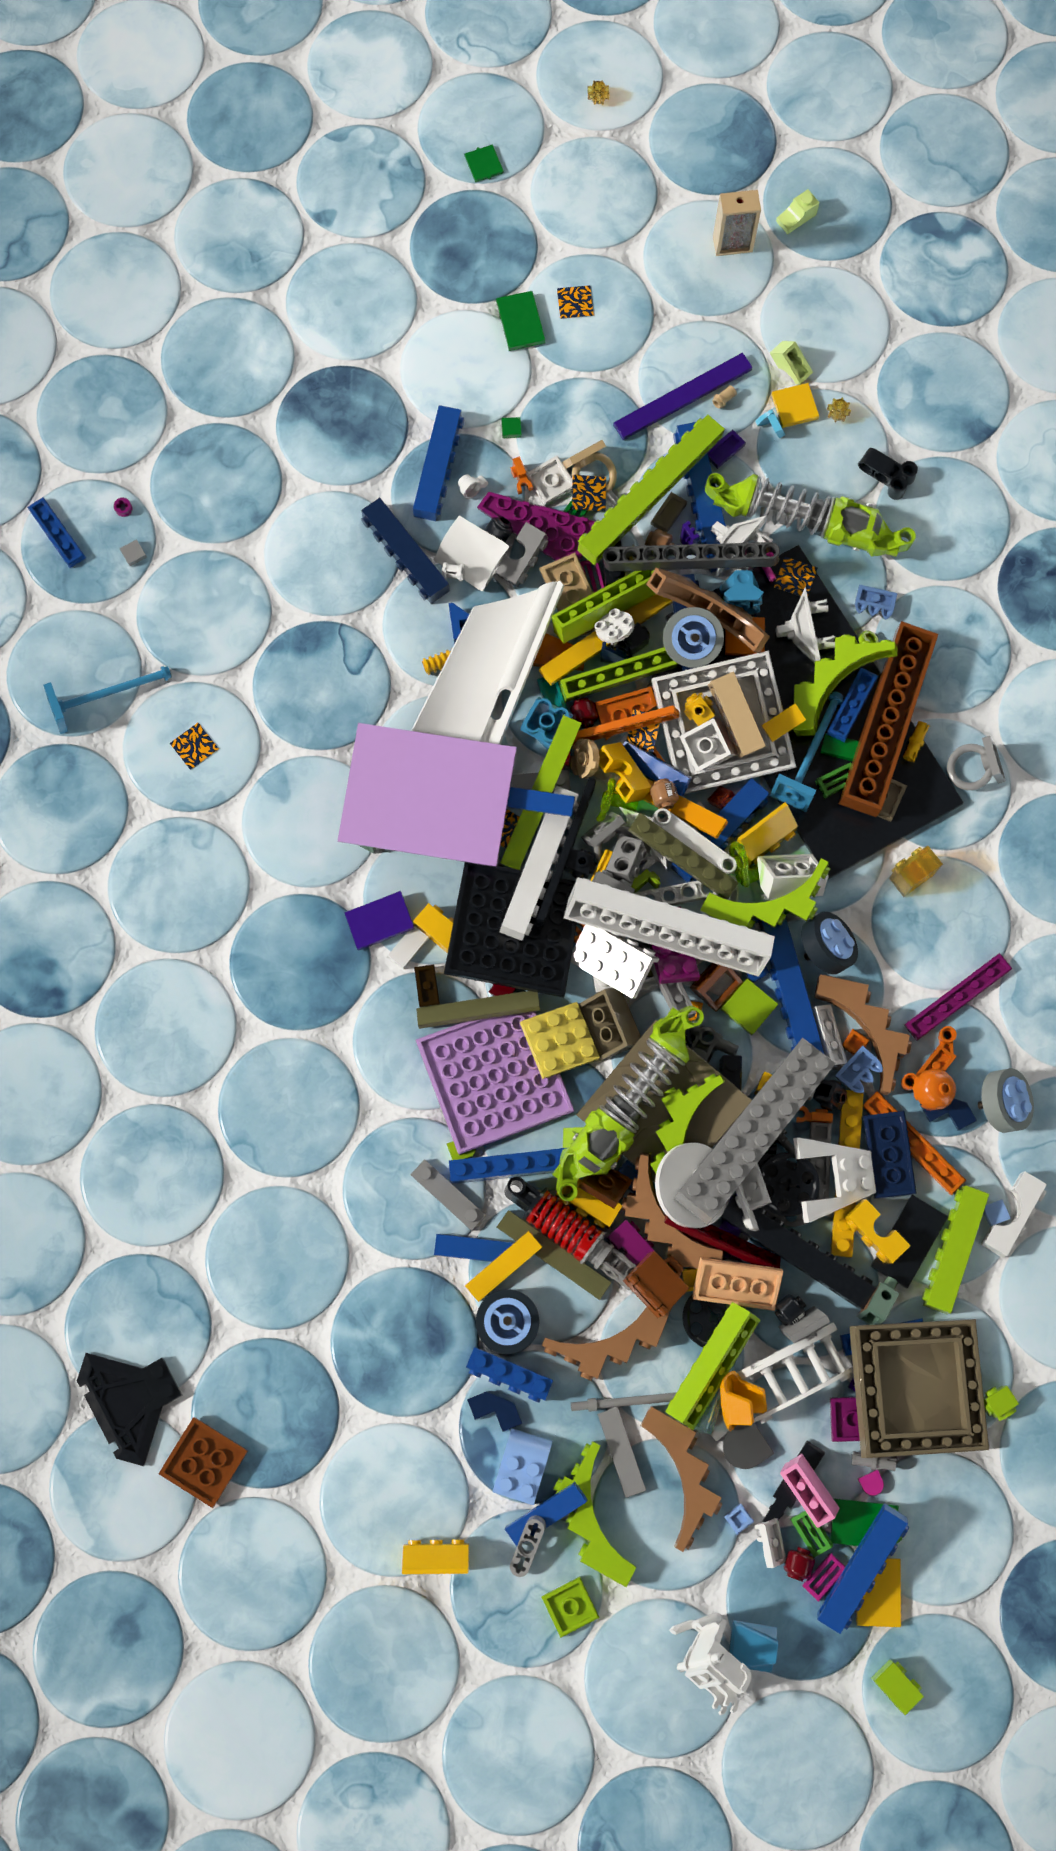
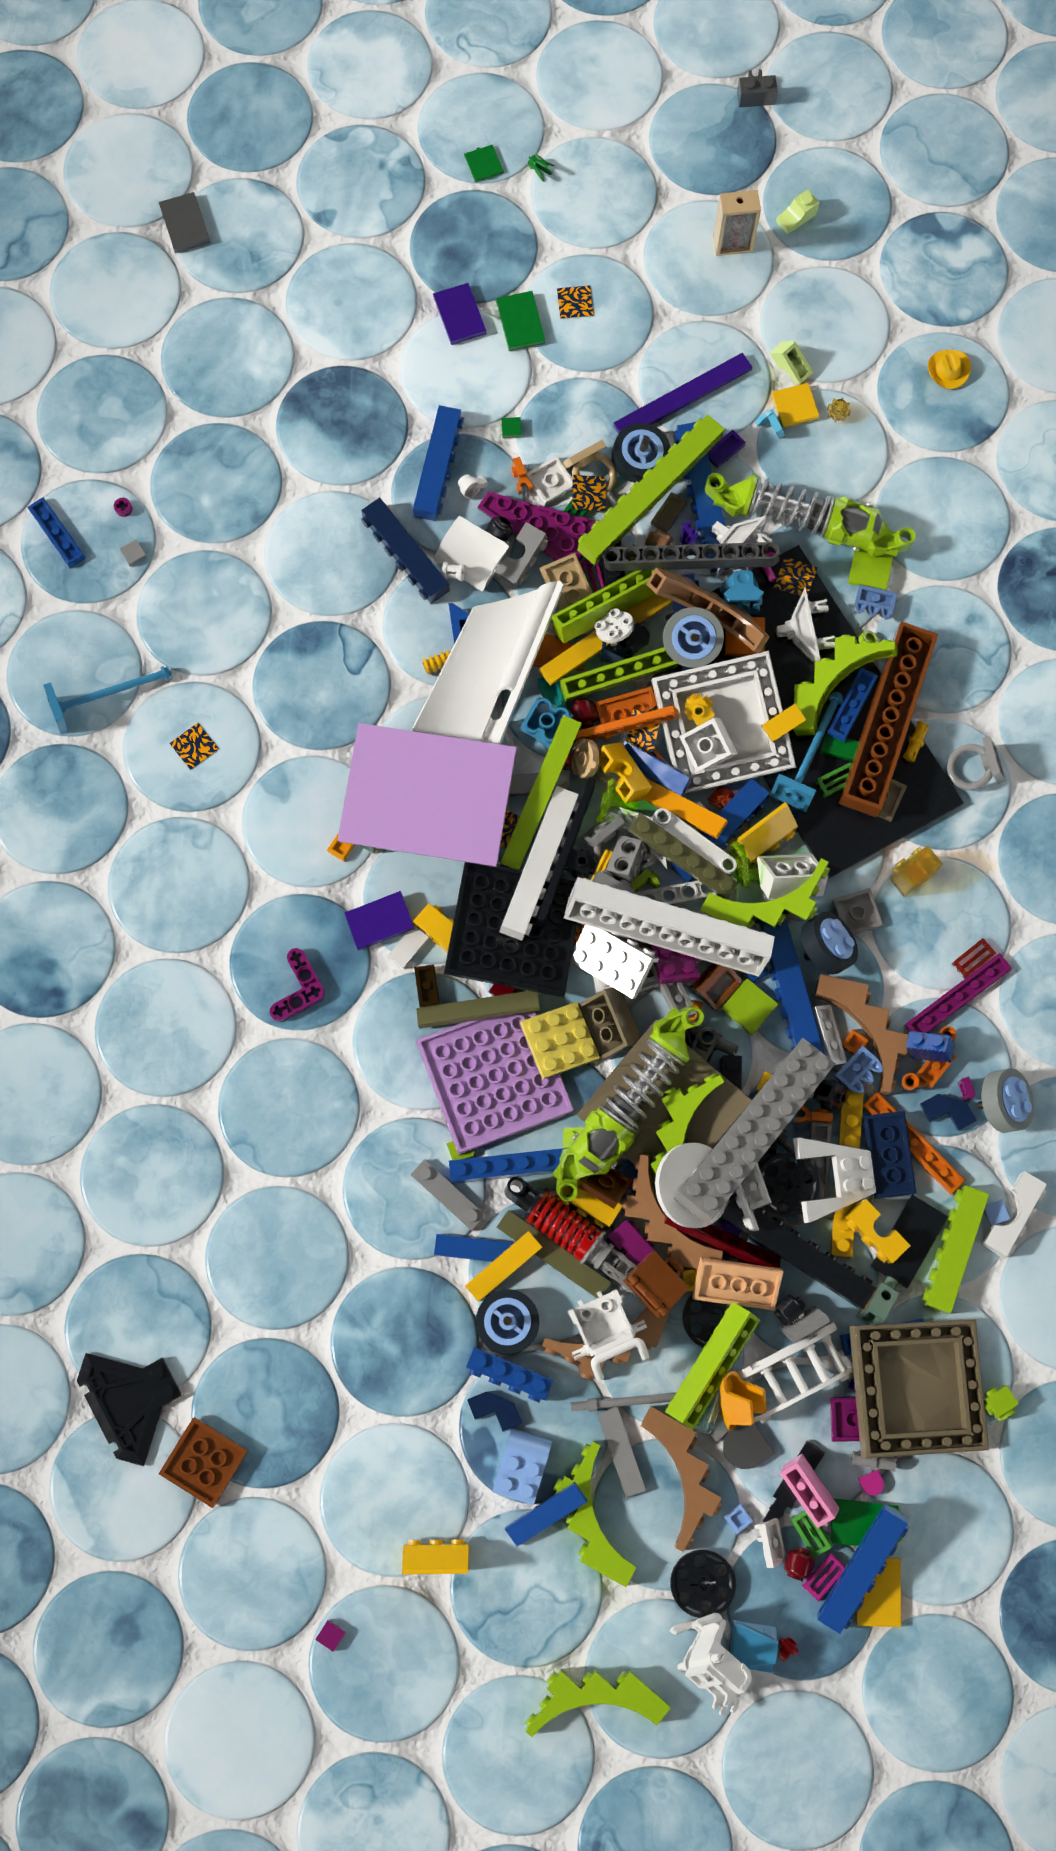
blue tile [507,787,575,817] -> none
light grey beam [510,1515,546,1577] -> none
lime tile [541,1576,600,1638] -> none
clear yellow gear [587,80,609,105] -> none
medium nougat head [650,779,679,810] -> none
tan brick [708,671,766,758] -> none
tan pin [712,385,737,408] -> none
black piece [858,448,918,500] -> none
lime brick [871,1660,924,1715] -> none
orange cylinder [913,1069,956,1111] -> none
none -> dark grey tile [159,192,211,253]
none -> magenta beam [269,948,325,1022]
none -> magenta tile [315,1620,346,1652]
none -> light orange tile [327,834,355,862]
none -> dark purple tile [433,283,487,345]
none -> lime arch [525,1669,671,1737]
none -> green piece [528,154,555,182]
none -> white piece [567,1289,650,1381]
none -> wheel [611,423,671,483]
none -> black wedge [670,1549,736,1618]
none -> dark grey brick [737,69,778,107]
none -> red plate [777,1637,799,1662]
none -> light grey tile [831,888,884,935]
none -> lime slope [847,549,893,590]
none -> blue brick [906,1031,955,1063]
none -> yellow hat [928,350,971,389]
none -> clear red tile [952,938,996,979]
none -> magenta tile [958,1077,976,1101]

